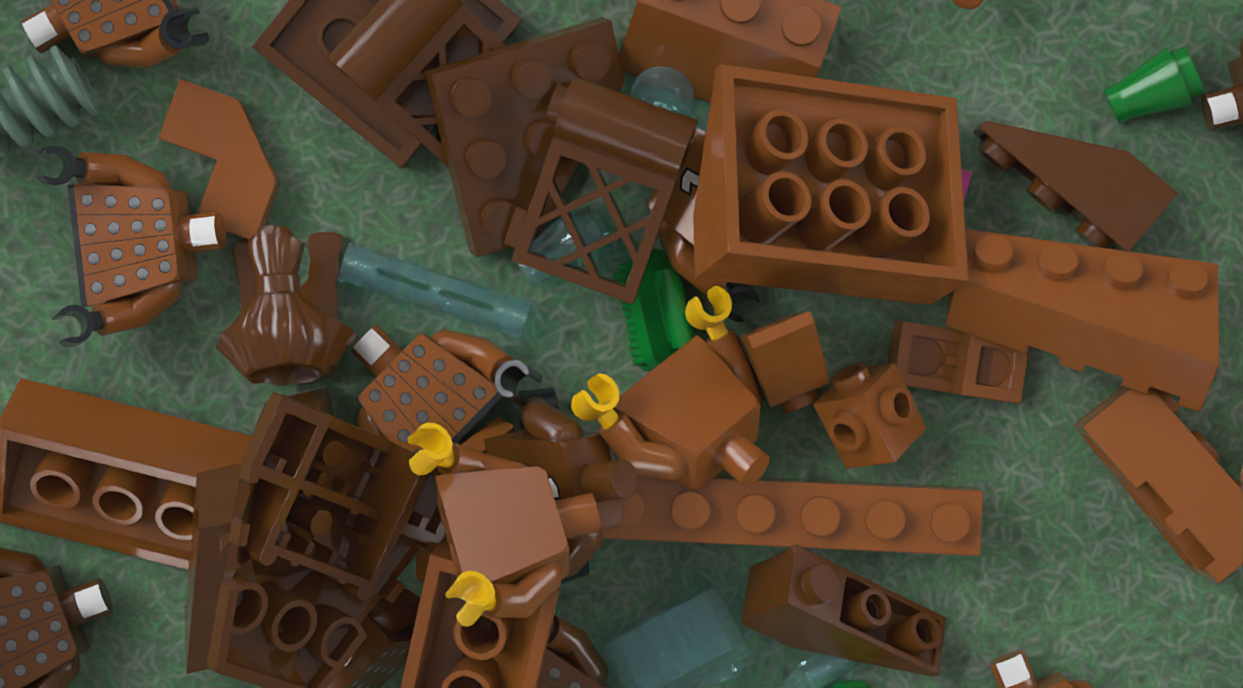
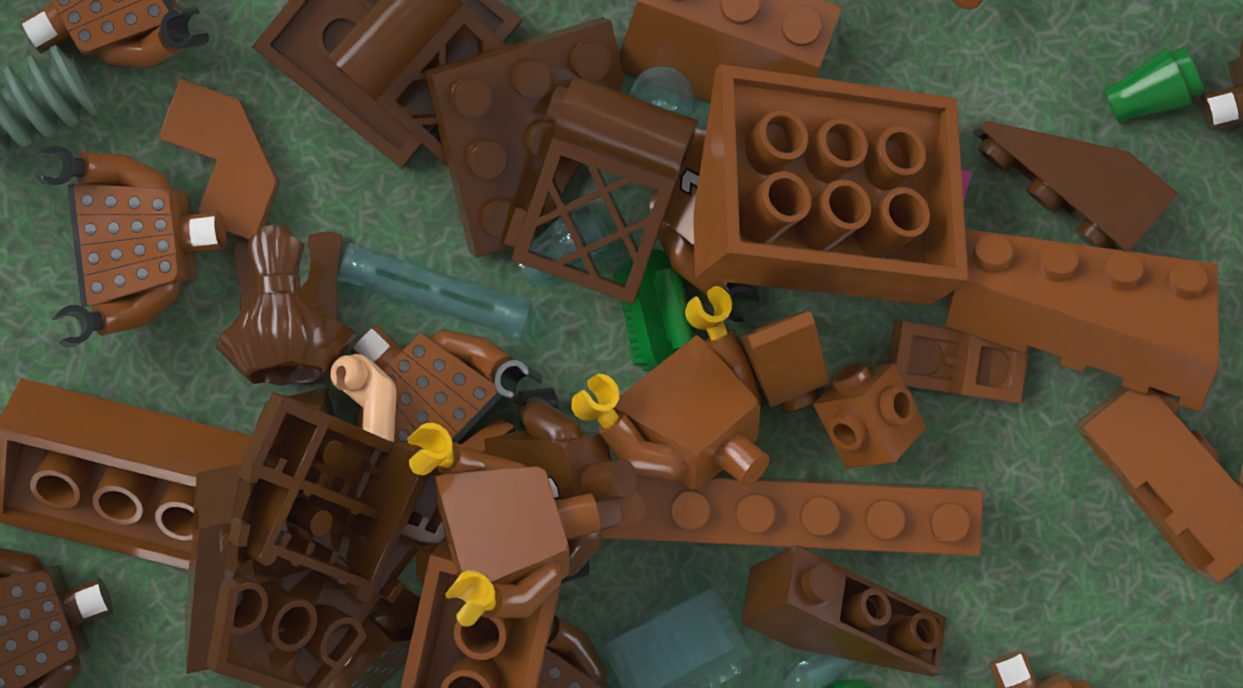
none -> light nougat arm [330,354,397,442]

